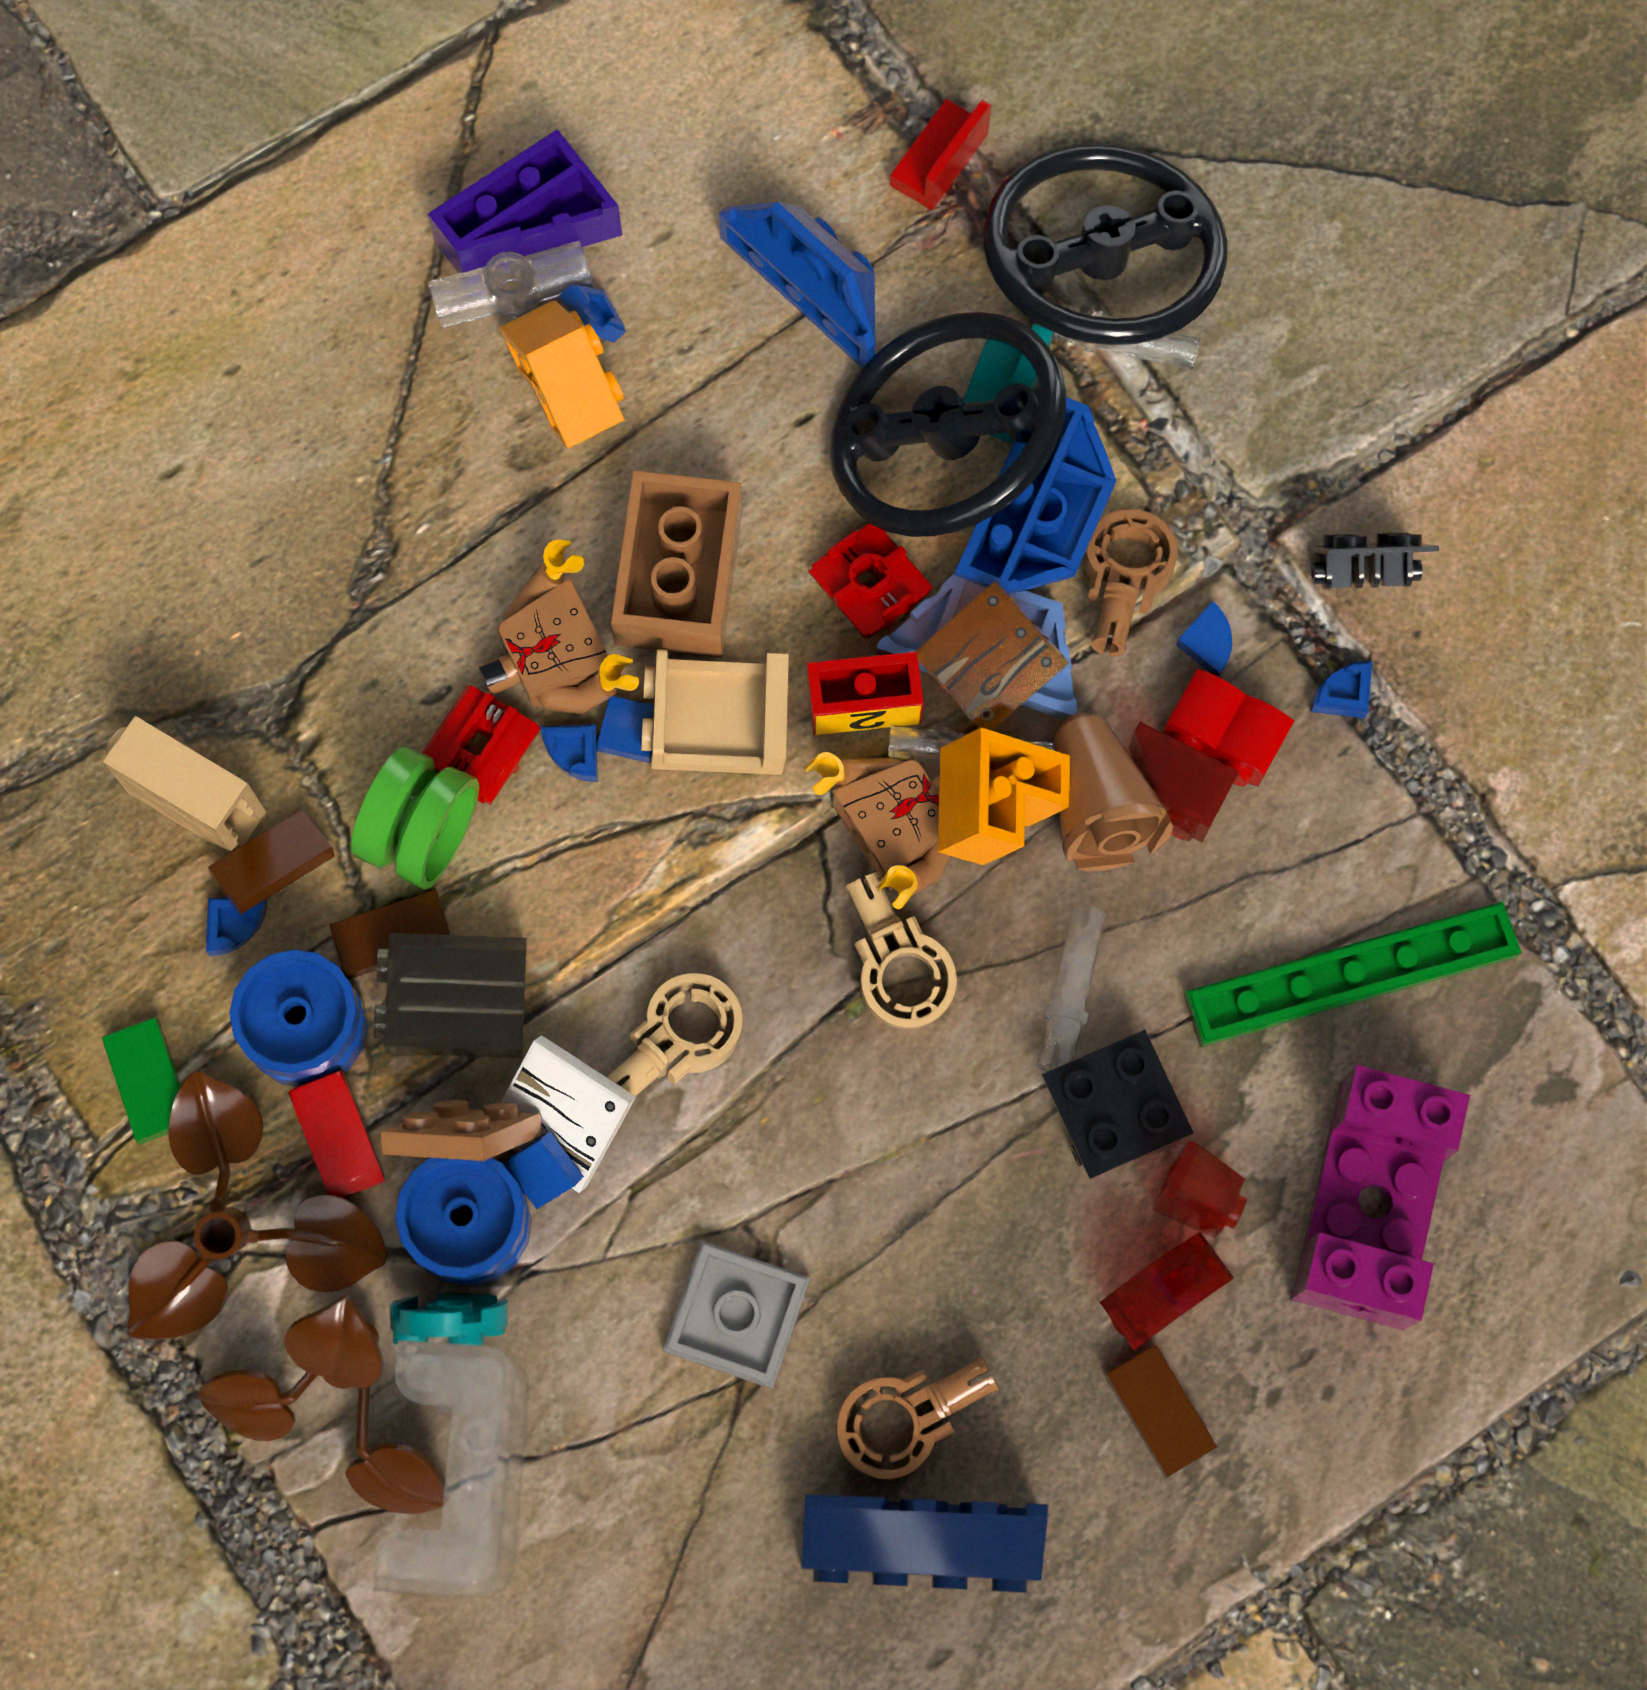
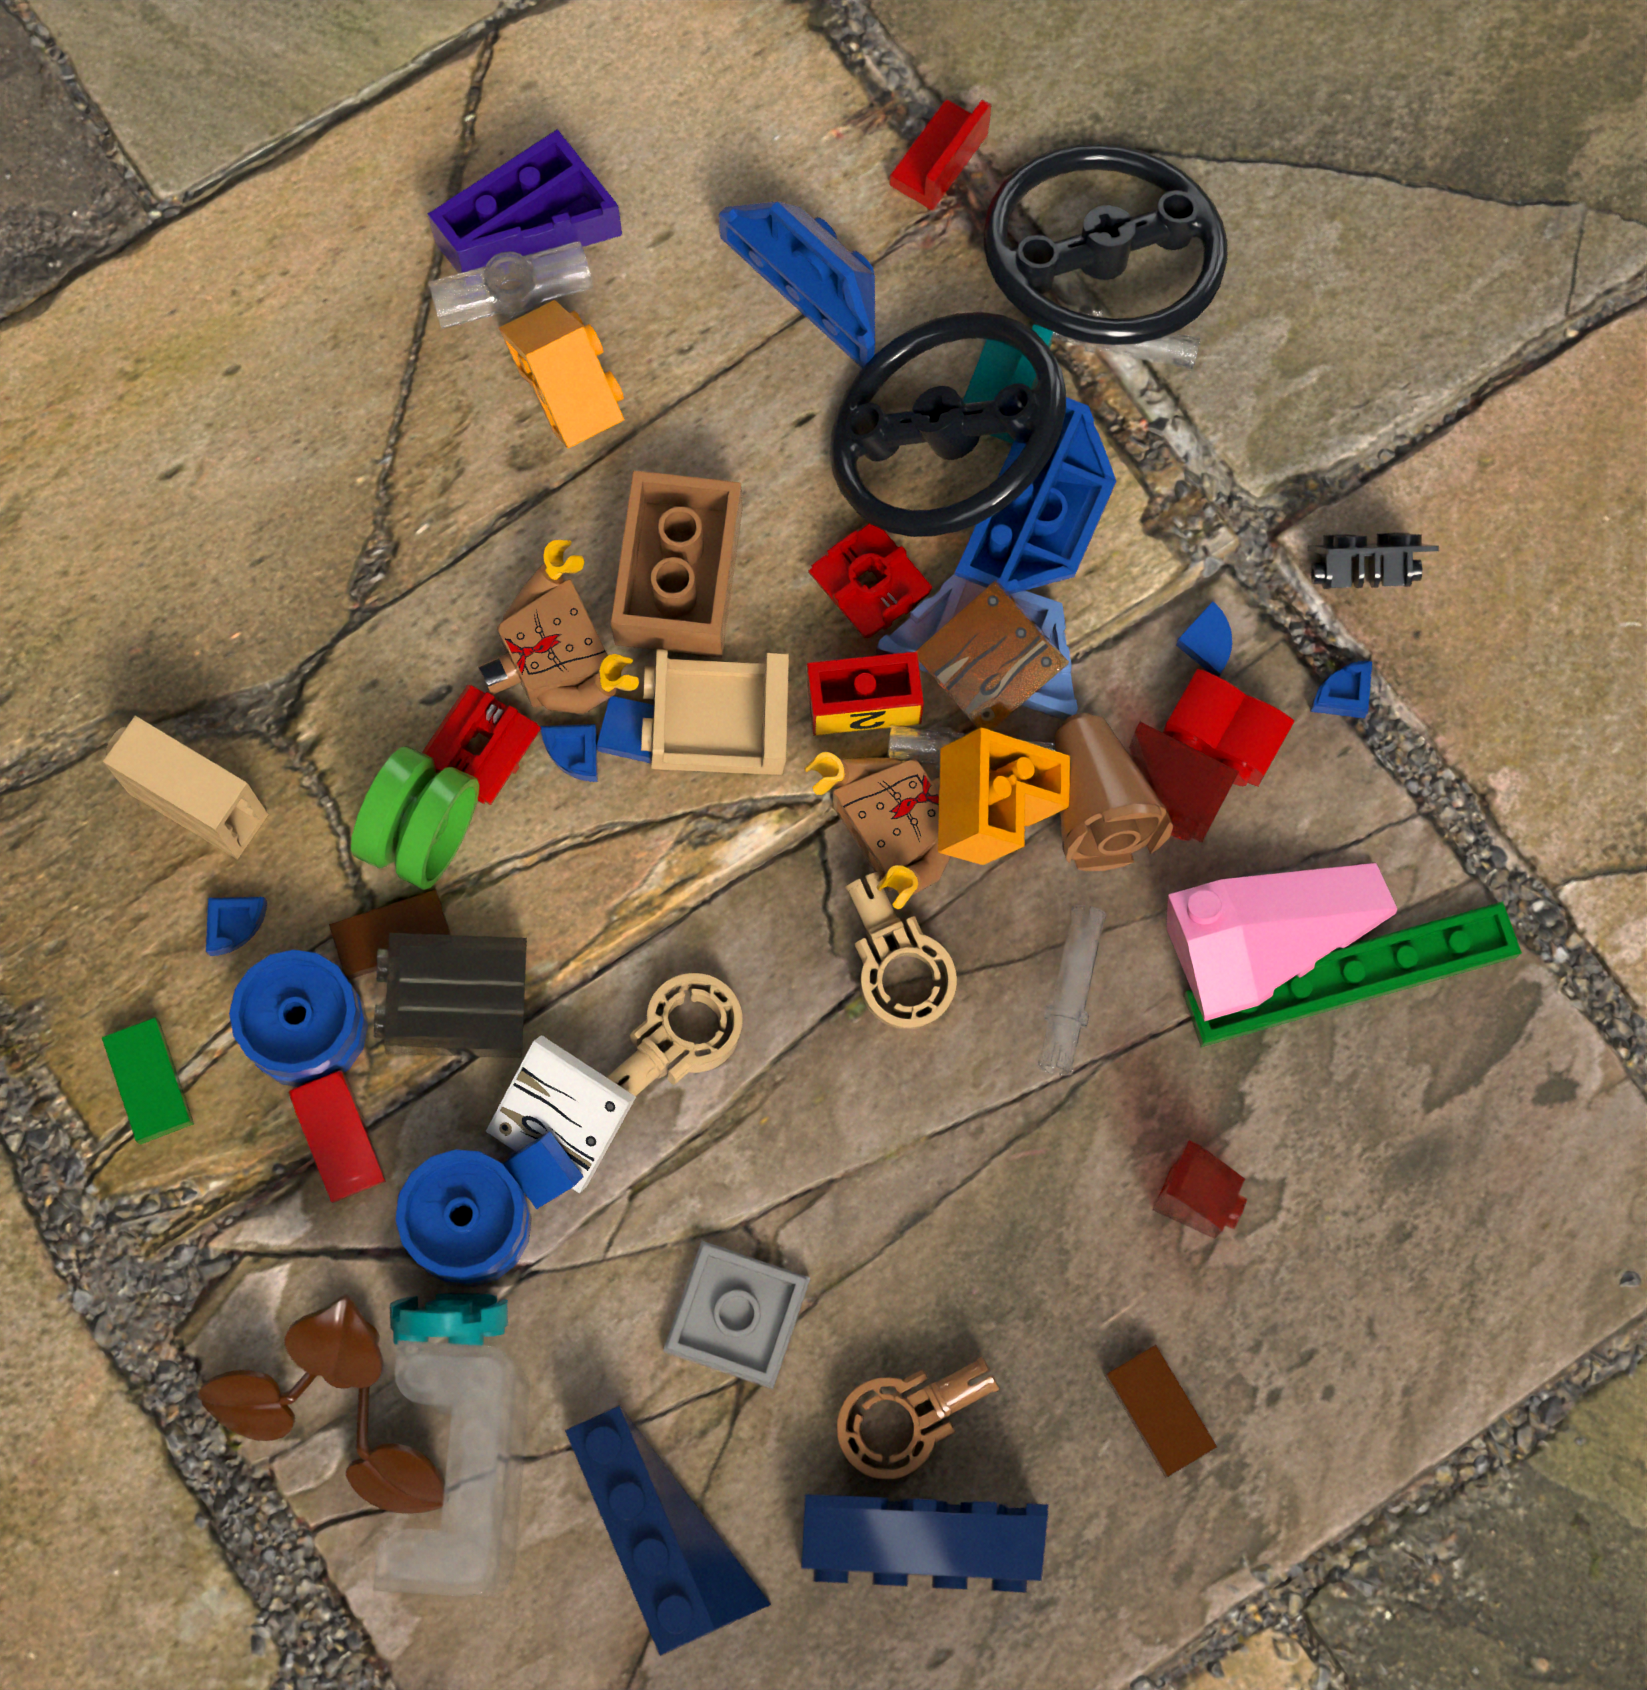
reddish brown plant [127,1071,387,1340] -> none
reddish brown tile [208,809,335,915] -> none
medium nougat plate [381,1100,542,1161] -> none
blue tile [559,284,626,343] -> none
black hinge [1042,1030,1194,1179] -> none
medium nougat pin [1084,509,1178,656] -> none
clear red slope [1100,1231,1234,1350] -> none
magenta plate [1291,1065,1470,1331] -> none
none -> dark blue wedge [565,1405,771,1656]
none -> bright pink wedge [1167,863,1397,1021]

